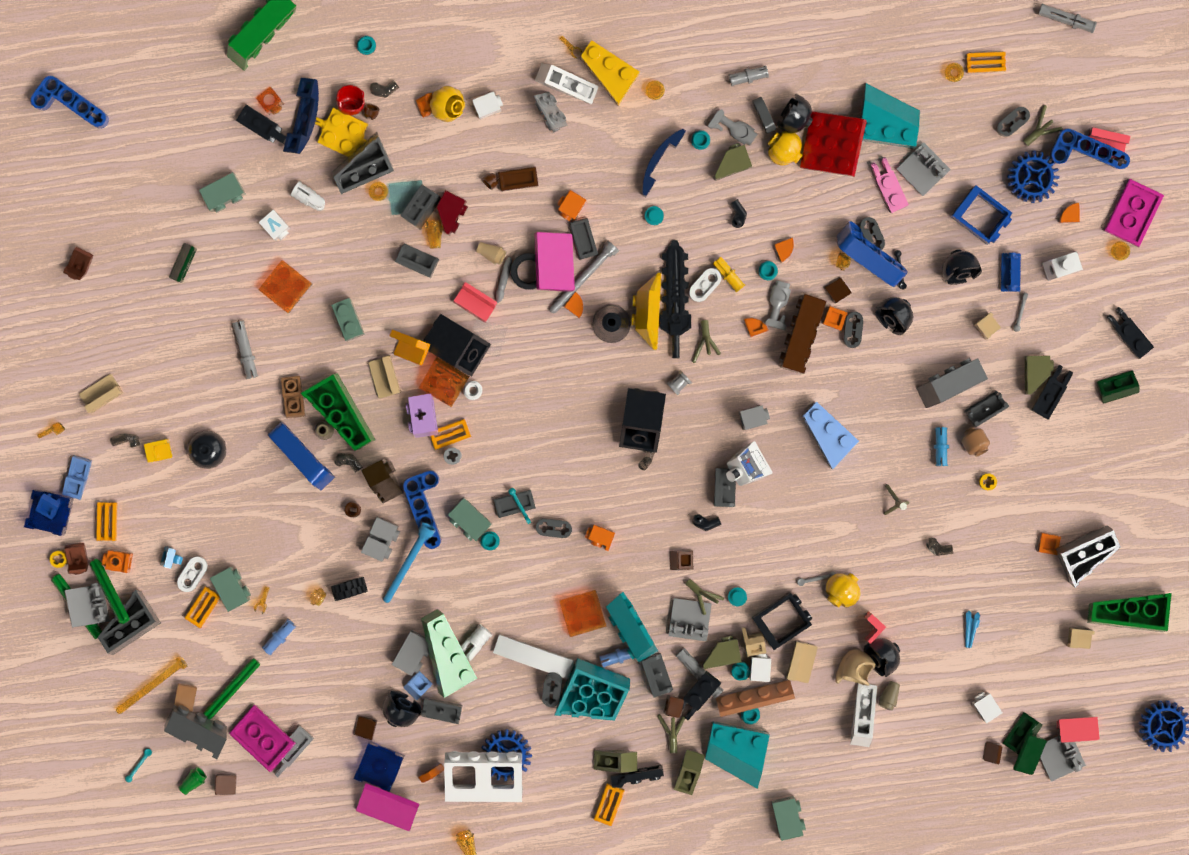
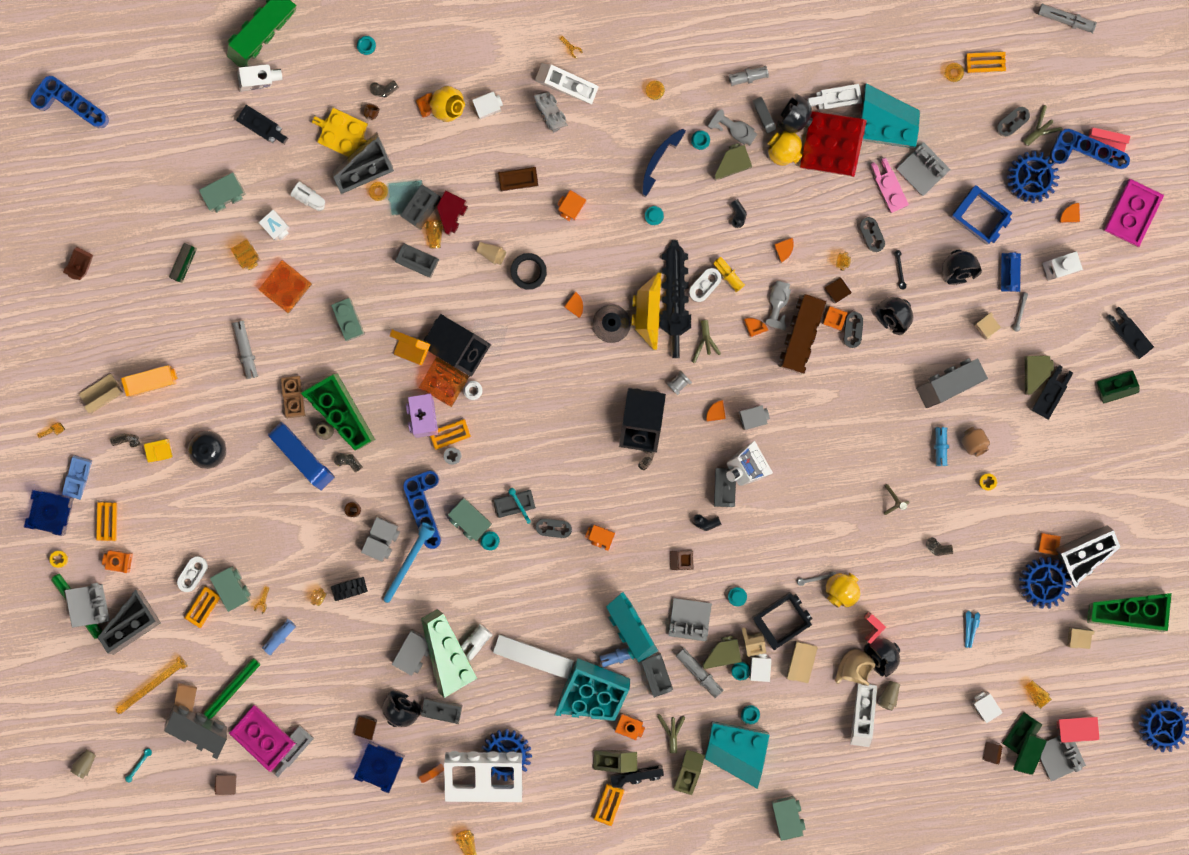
blue tile [36,494,60,520] -> none
copper bracket [65,543,89,575] -> none
green axle [90,559,129,624] -> none
tile [160,546,183,569] -> none
green cone [179,767,207,795] -> none
clear orange bracket [256,87,284,116] -> none
dark blue slope [283,78,319,154] -> none
red hair [336,85,365,116] -> none
dark pink tile [356,784,420,832] -> none
dark brown wedge [361,459,403,503] -> none
tan panel [369,356,401,399] -> none
light blue slope [403,671,432,700] -> none
coral panel [453,282,497,323] -> none
reddish brown hinge [482,173,499,190] -> none
light grey piece [496,257,512,303] -> none
dark pink tile [534,232,575,292] -> none
dark grey beam [542,673,562,707] -> none
light grey piece [550,240,619,313] -> none
clear orange plate [559,589,607,637] -> none
dark grey tile [569,218,598,260] -> none
yellow wedge [581,40,640,106] -> none
reddish brown slope [664,695,684,718] -> none
black hinge [682,671,722,720] -> none
olive plant [685,579,724,615] -> none
nougat plate [716,680,795,717] -> none
teal plate [759,261,778,281] -> none
light blue wedge [802,402,859,469] -> none
blue beam [837,221,908,287] -> none
dark grey hinge [965,391,1009,427] -> none
clear yellow plate [1111,242,1130,261] -> none
none -> dark tan cone [70,749,96,779]
none -> light orange slope [121,365,178,397]
none -> clear yellow brick [231,239,261,271]
none -> white torso [237,65,282,92]
none -> orange brick [615,713,645,740]
none -> orange tile [706,400,726,422]
none -> white hinge [807,84,862,110]
none -> blue gear [1019,557,1071,609]
none -> clear yellow cone [1024,680,1052,709]

